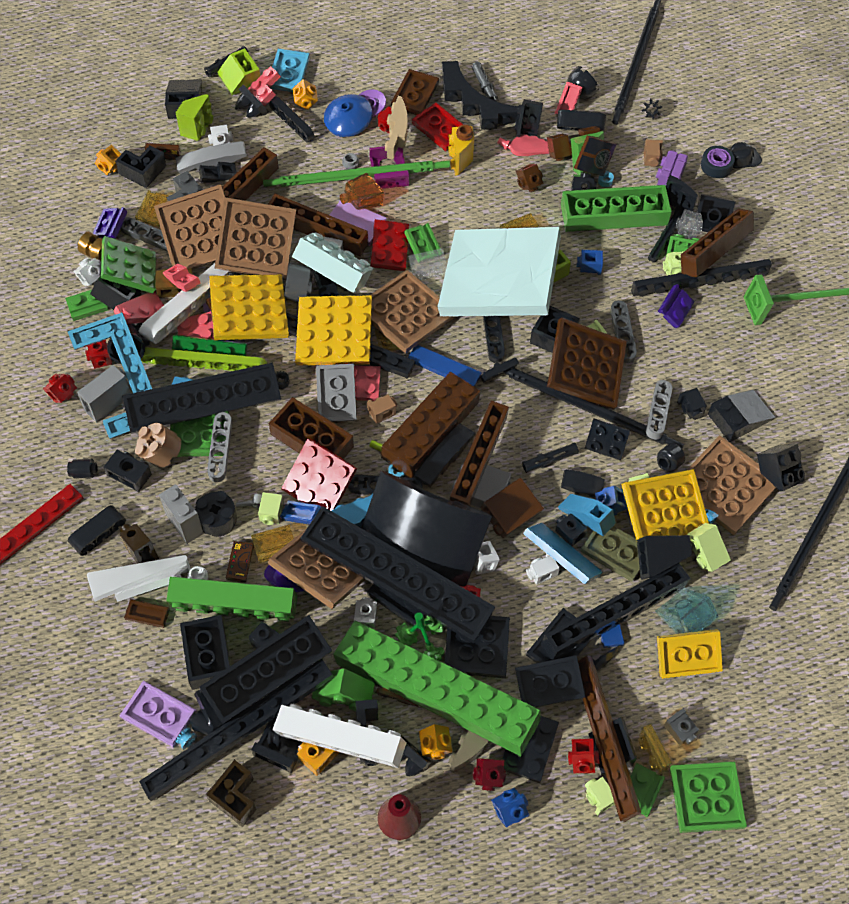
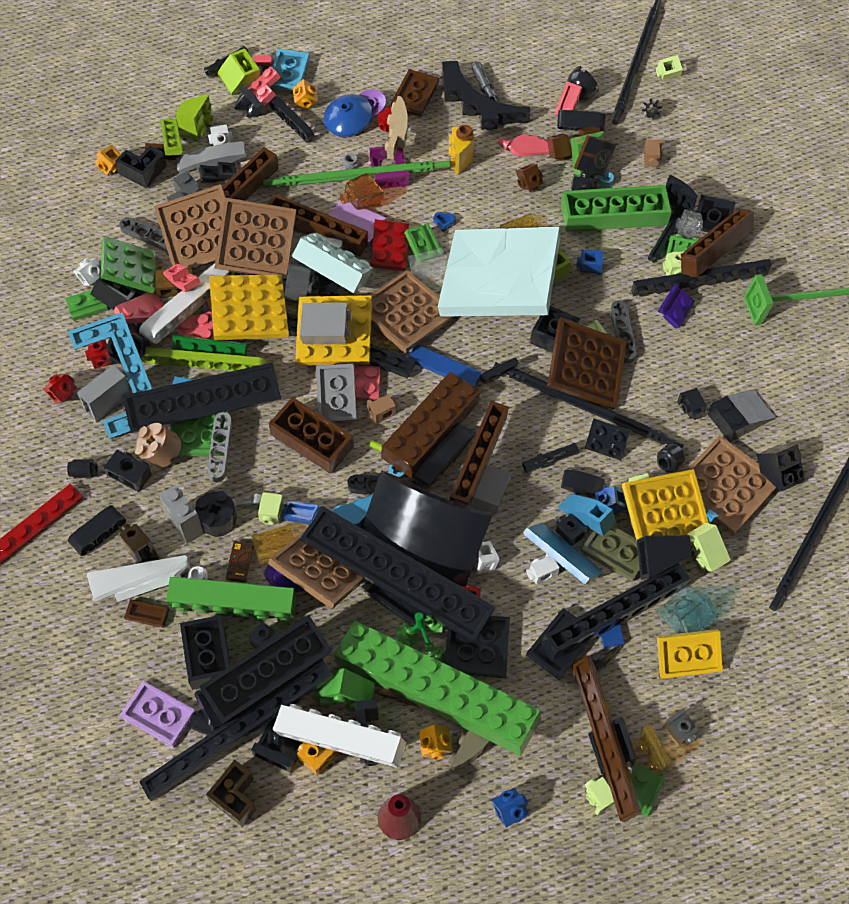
pearl gold wheel [78,232,103,261] -> none
dark purple plate [93,207,127,239] -> none
clear yellow plate [135,190,169,227] -> none
black slope [165,79,202,119] -> none
medium azure bush [175,728,197,750] -> none
black bush [275,371,290,389] -> none
plate [281,439,358,511] -> none
white brick [354,597,377,630] -> none
black tile [400,735,433,776] -> none
red plate [412,103,463,152] -> none
dark red brick [473,758,506,791] -> none
reddish brown panel [480,477,544,538] -> none
black beam [482,316,505,363] -> none
black plate [502,716,559,783] -> none
black bracket [514,99,543,137] -> none
black plate [515,655,586,708] -> none
red brick [568,739,599,774] -> none
light grey beam [646,380,672,440] -> none
medium lavender brick [656,150,688,186] -> none
bright green plate [670,762,747,833] -> none
black wheel [701,146,735,178] -> none
black piece [729,142,763,169] -> none
none -> lime tile [160,118,183,155]
none -> coral slope [254,54,274,66]
none -> light grey brick [300,303,352,345]
none -> blue tile [433,212,456,232]
none -> yellowish green brick [656,55,683,80]

